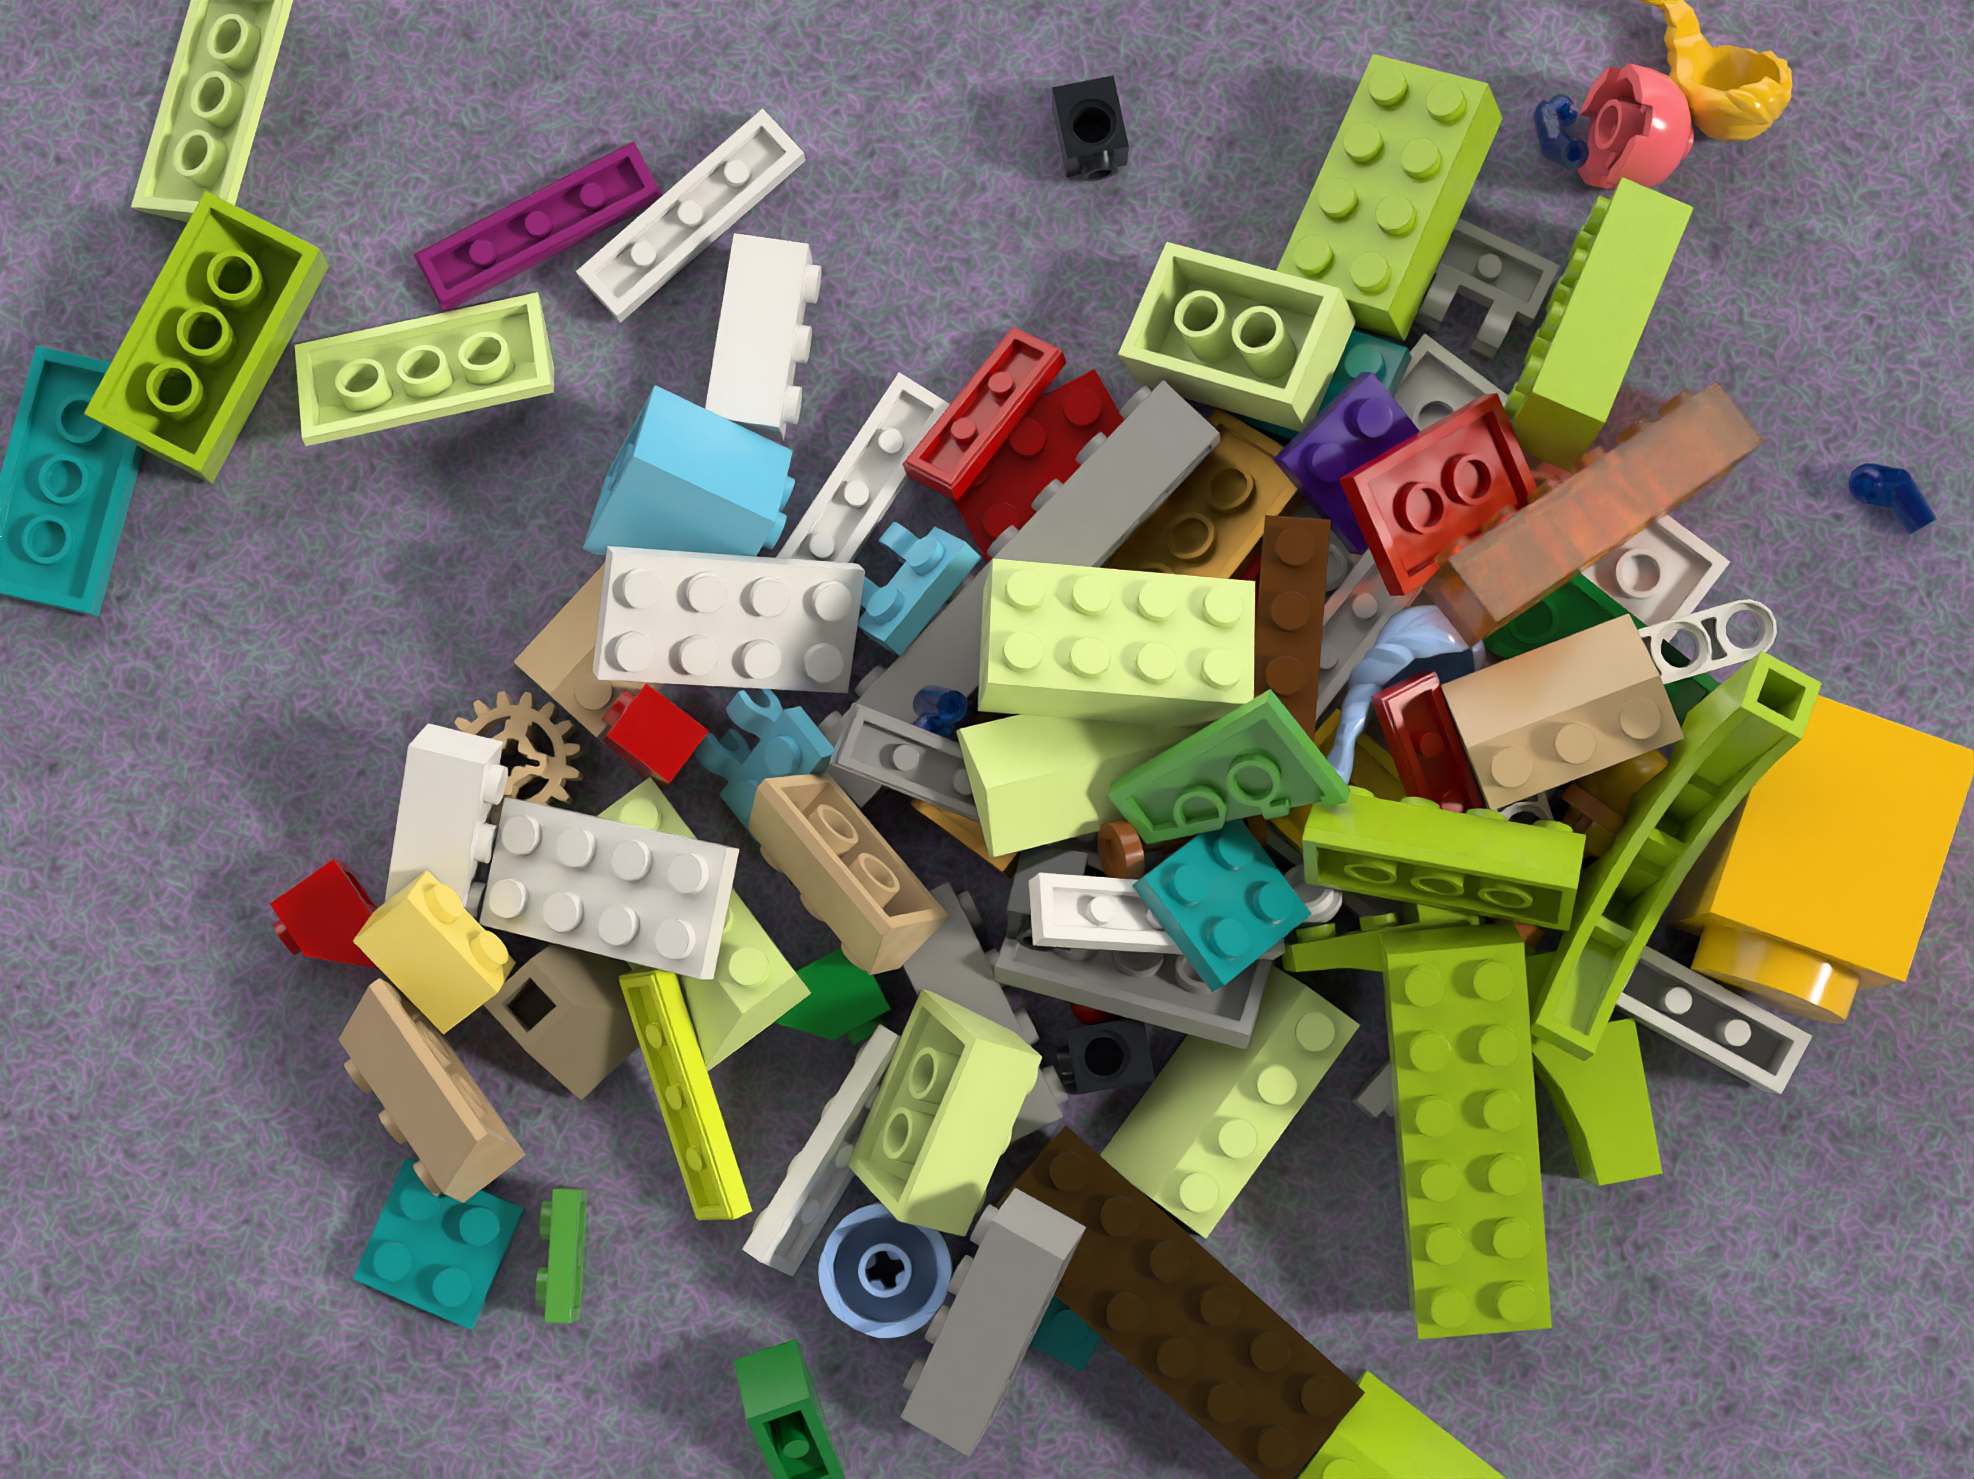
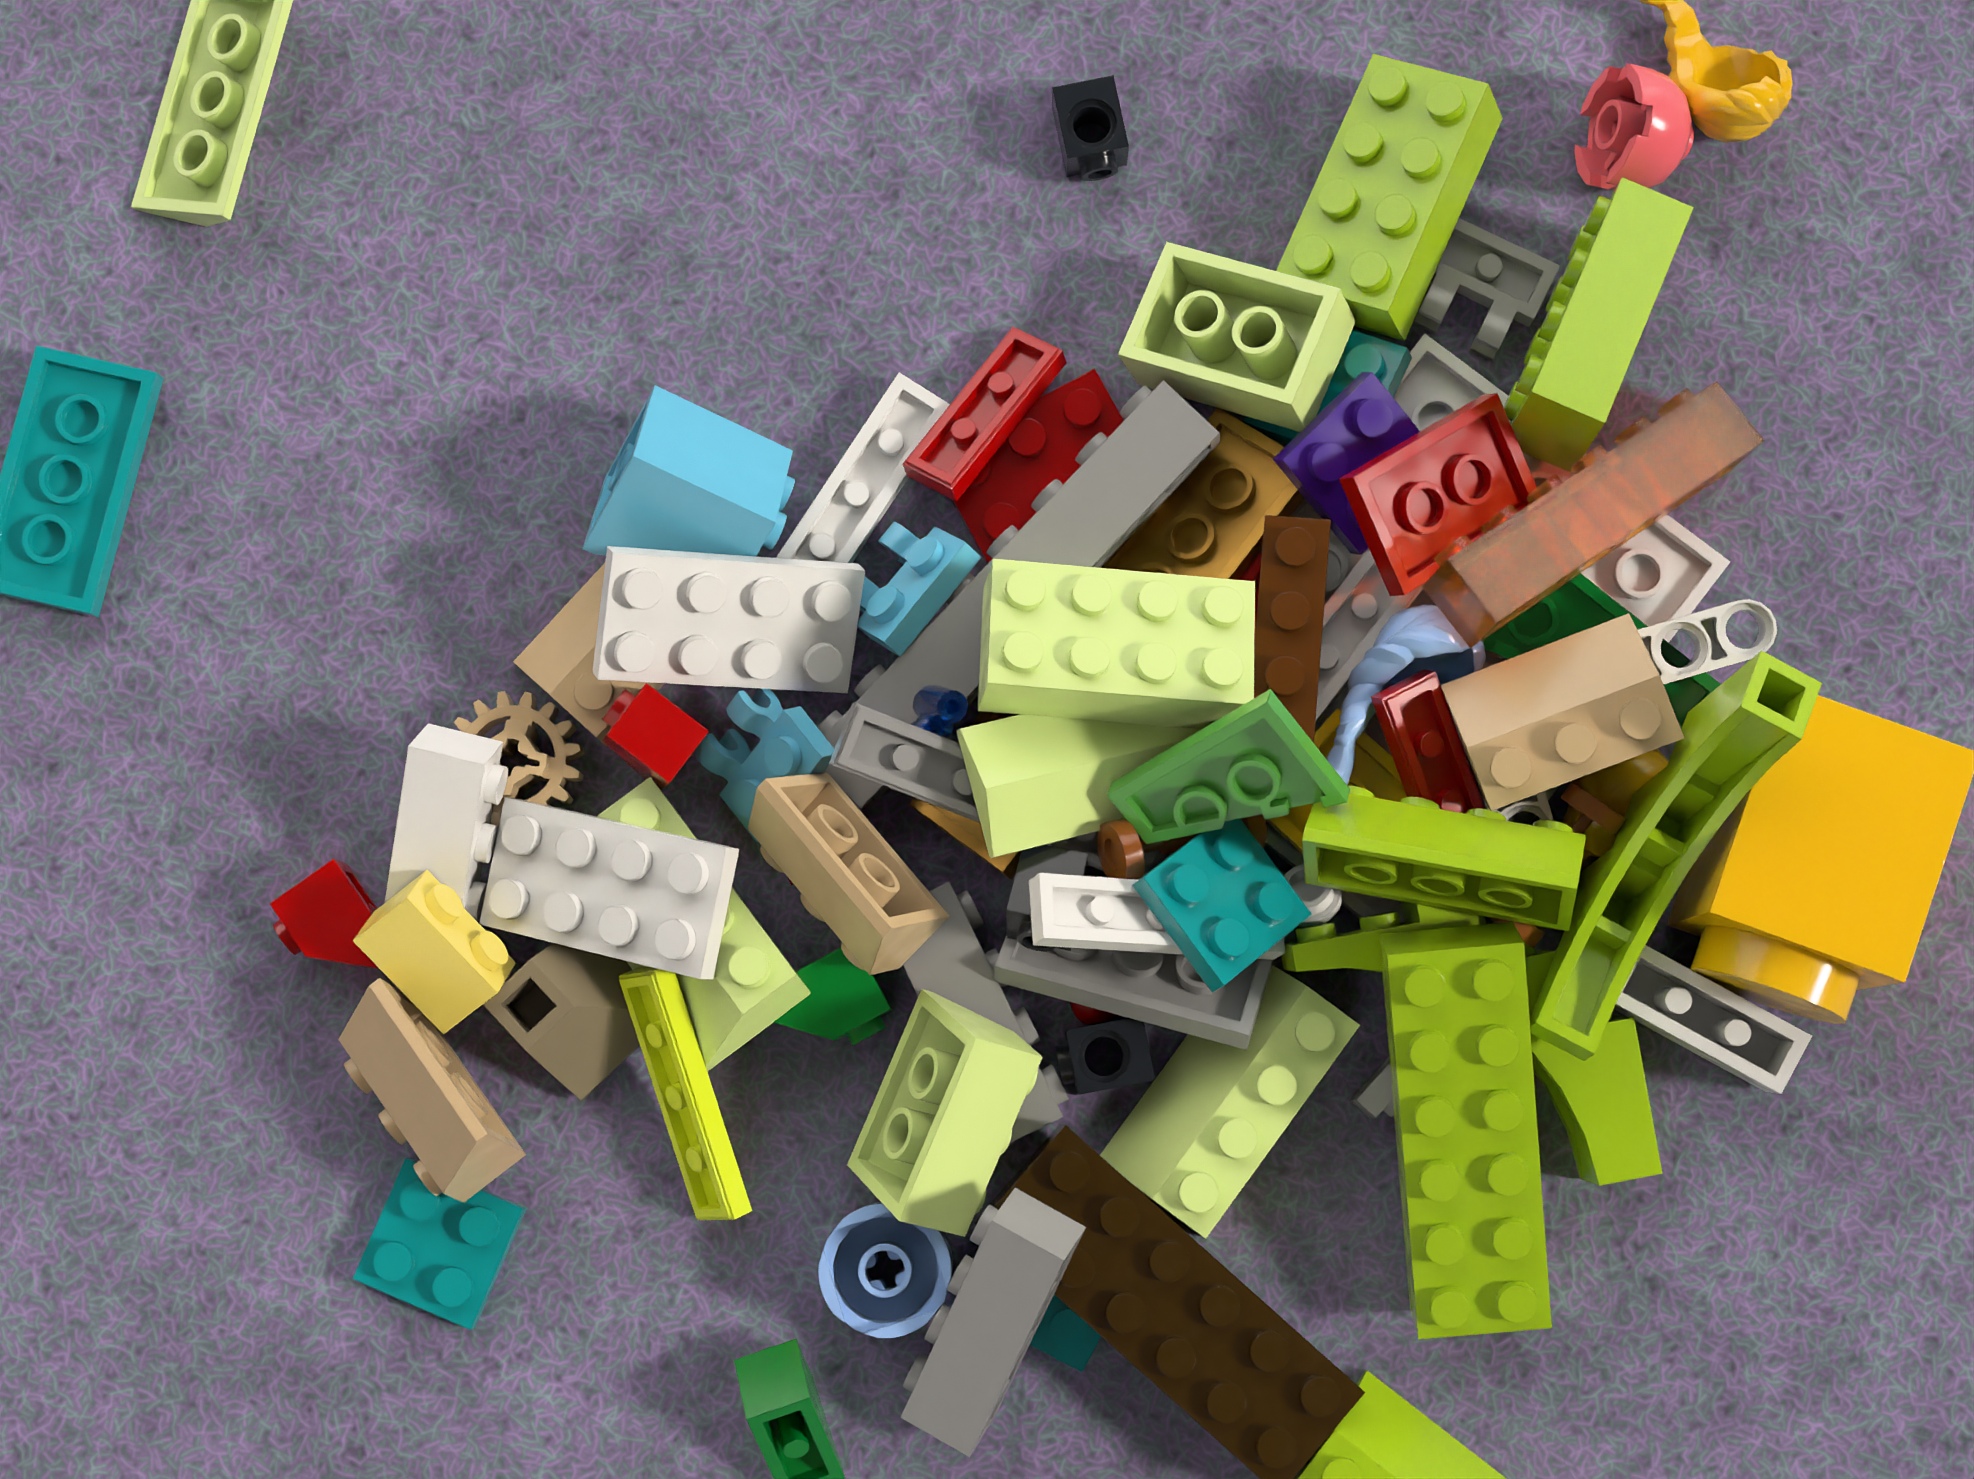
lime slope [84,190,329,484] -> none
yellowish green slope [295,292,554,446] -> none
magenta tile [413,141,663,312] -> none
bright green plate [535,1188,588,1324] -> none
white plate [576,108,806,323] -> none
white brick [705,233,821,441] -> none
white plate [742,1024,901,1277] -> none
clear blue arm [1533,94,1589,170] -> none
clear blue arm [1848,463,1937,535] -> none

